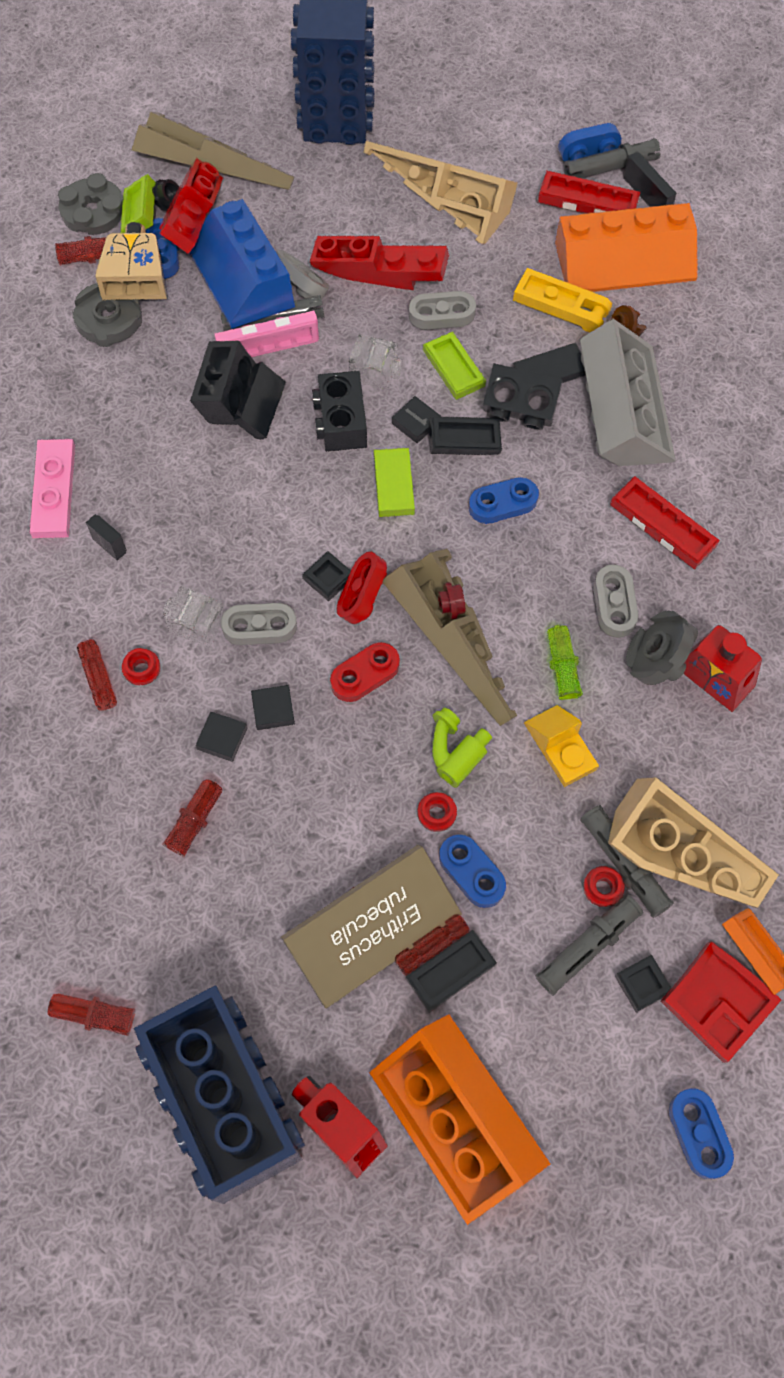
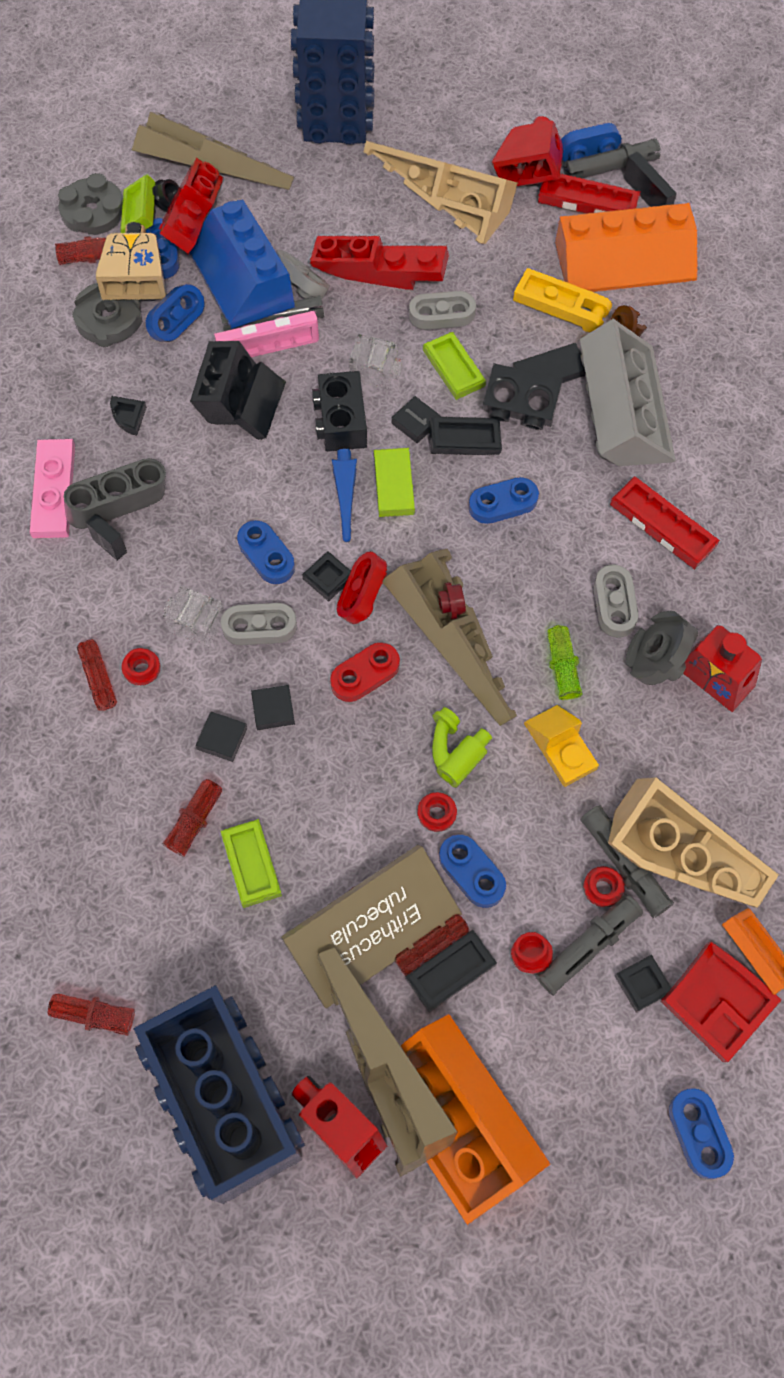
none -> dark grey beam [63,458,166,529]
none -> black tile [110,396,147,436]
none -> blue plate [146,284,204,342]
none -> lime tile [220,819,282,908]
none -> blue plate [237,520,295,584]
none -> dark tan wedge [318,947,457,1177]
none -> blue piece [332,449,357,542]
none -> red torso [492,116,563,186]
none -> red plate [511,932,553,974]

